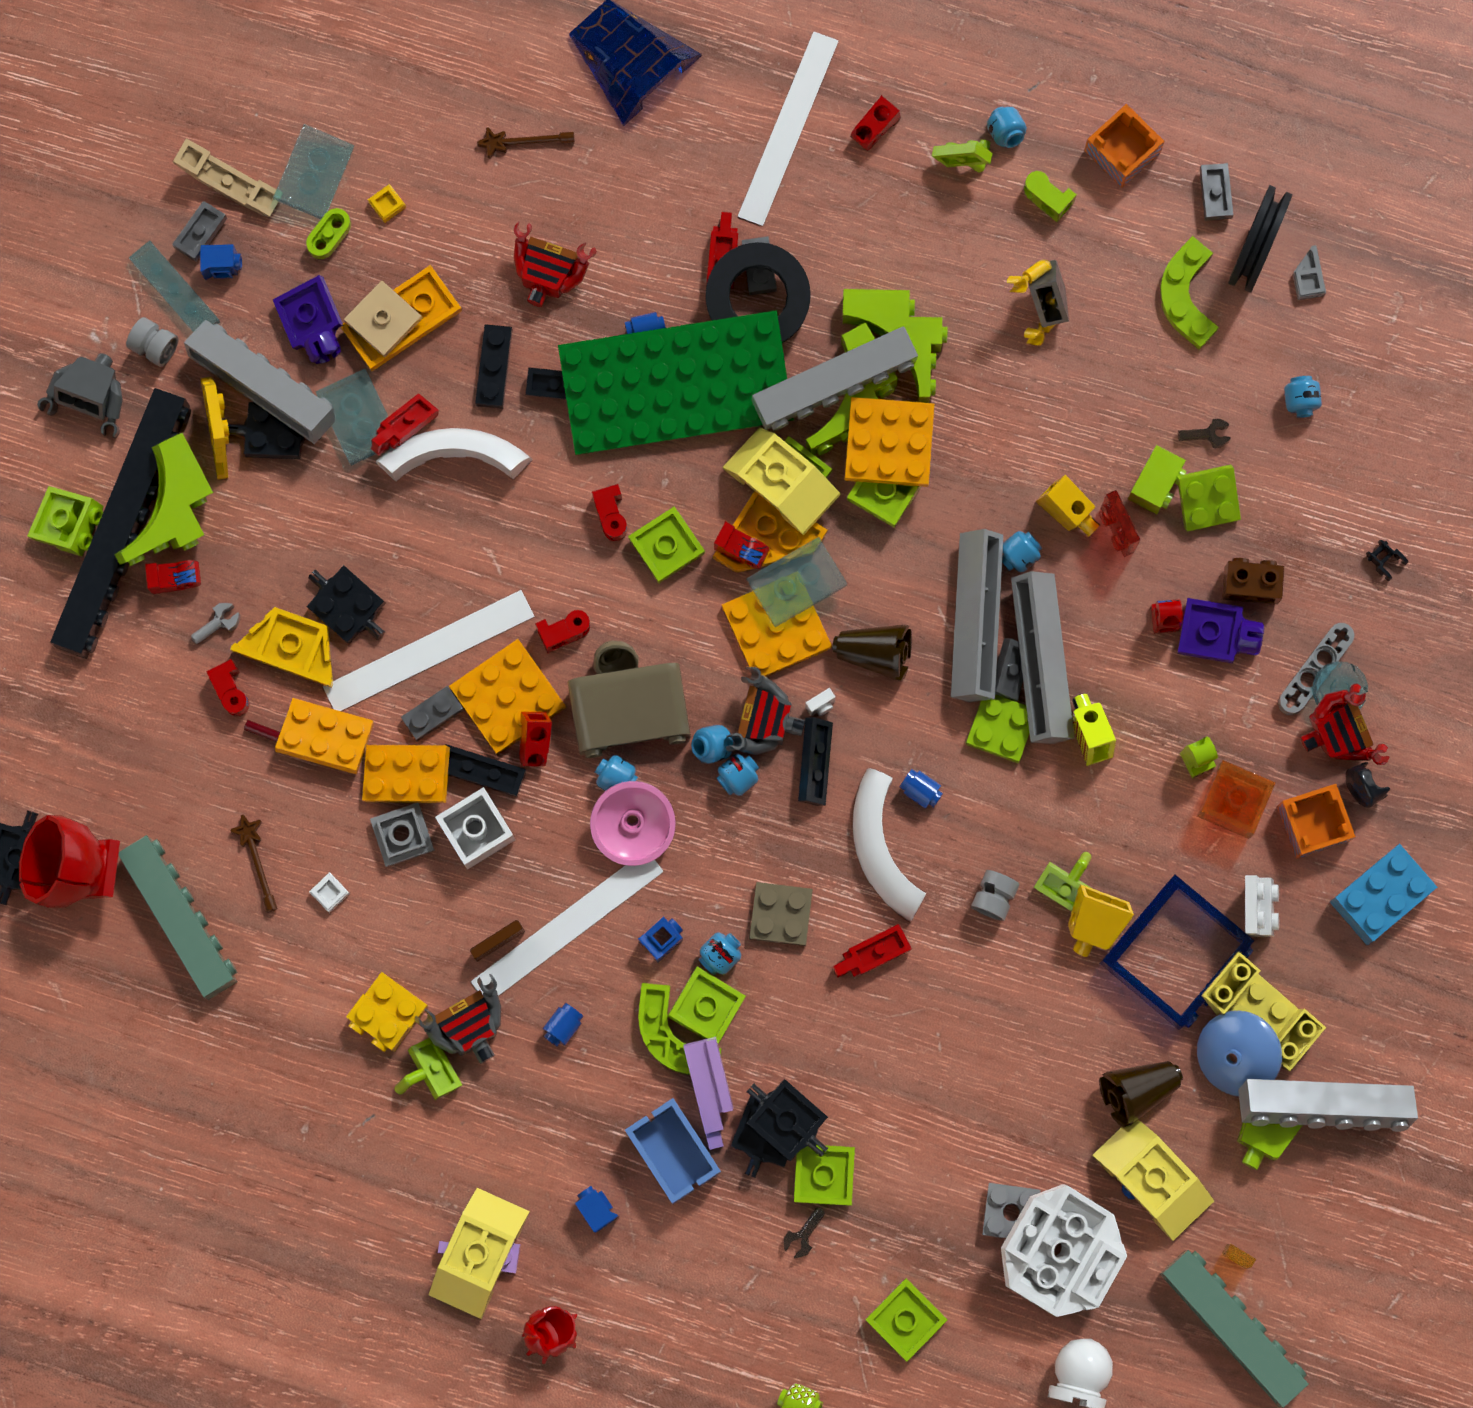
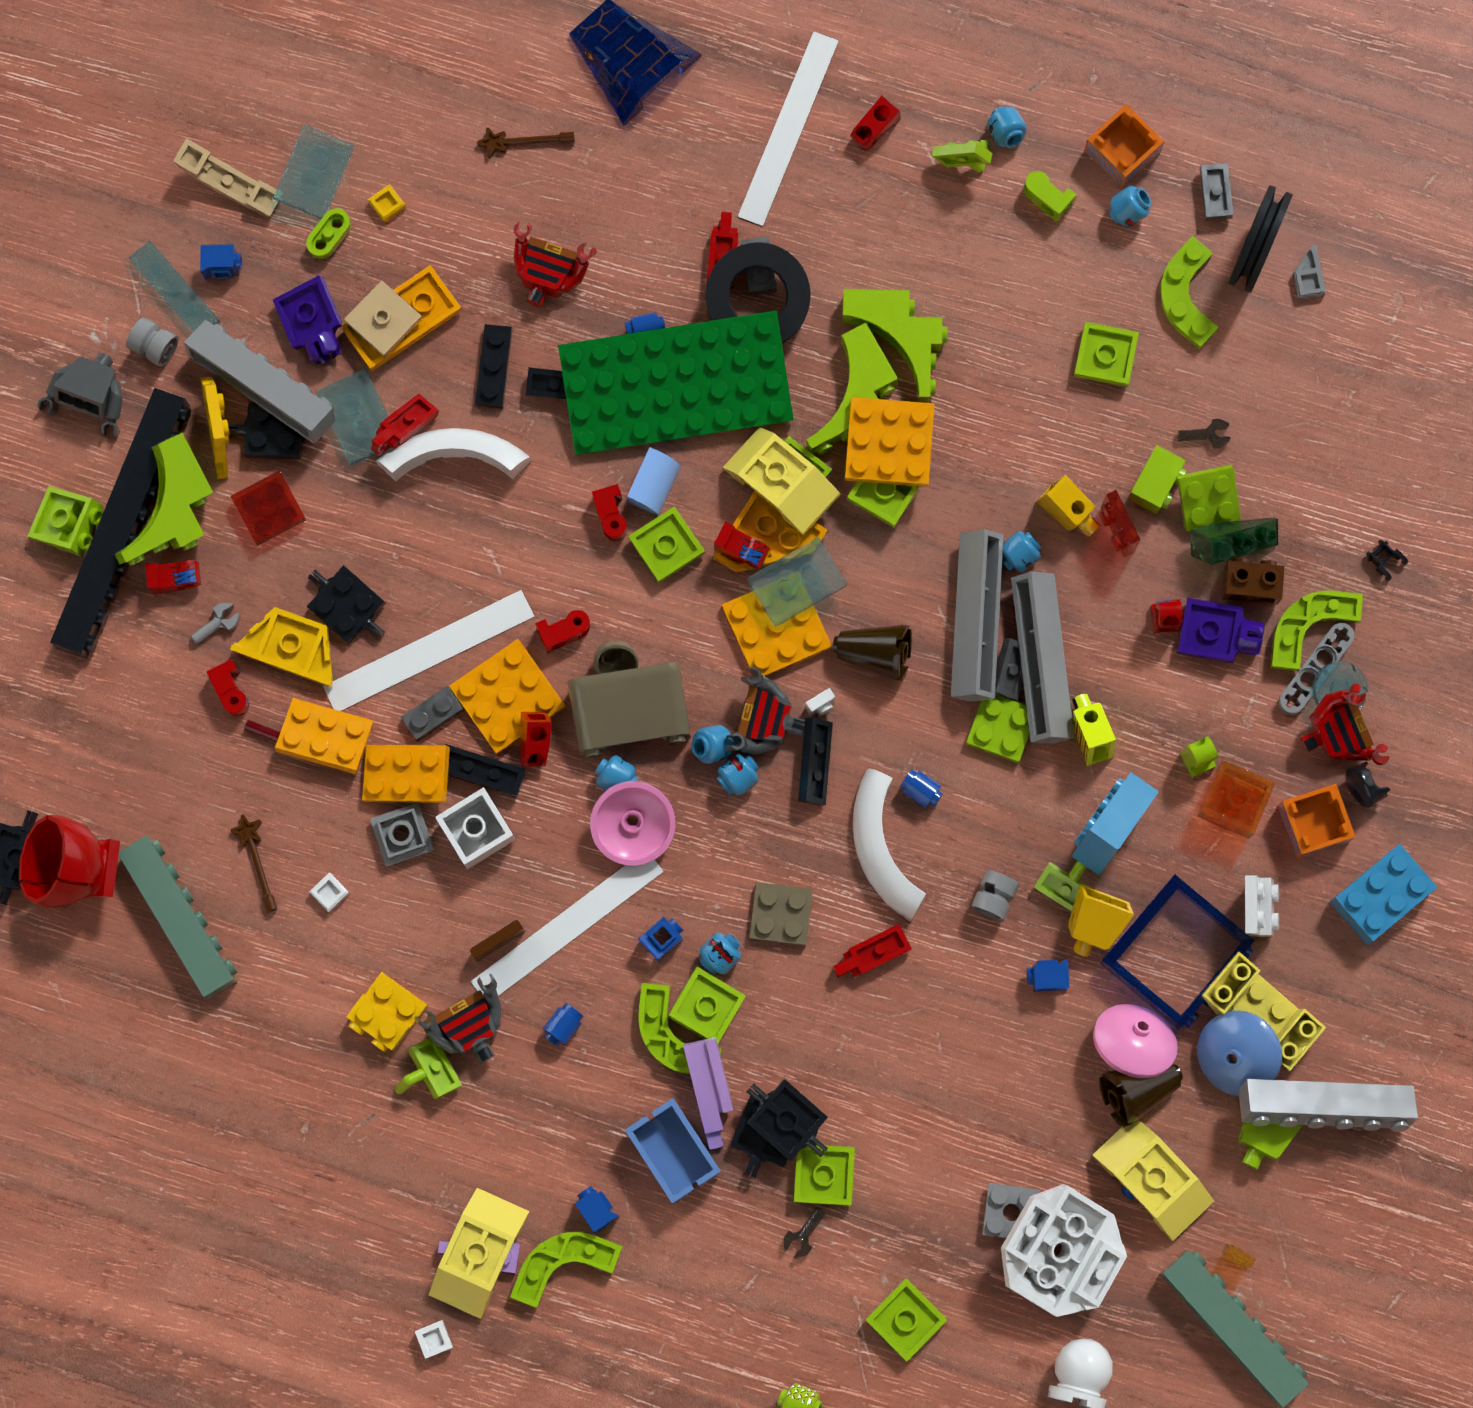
flat silver plate [172,201,227,262] -> none
red hair [522,1306,577,1364] -> none
light grey brick [752,326,918,431] -> none
torso [1007,259,1069,346] -> none
dark azure head [1284,376,1322,418] -> none
none -> clear red plate [231,470,306,546]
none -> white plate [415,1320,453,1359]
none -> lime plate [510,1232,623,1308]
none -> light blue brick [627,447,681,516]
none -> blue window [1027,959,1070,992]
none -> dark azure brick [1072,772,1159,876]
none -> lime plate [1074,322,1139,387]
none -> bright pink dish [1093,1004,1178,1079]
none -> dark azure head [1109,186,1151,227]
none -> clear green slope [1190,517,1278,565]
none -> lime plate [1270,590,1363,671]

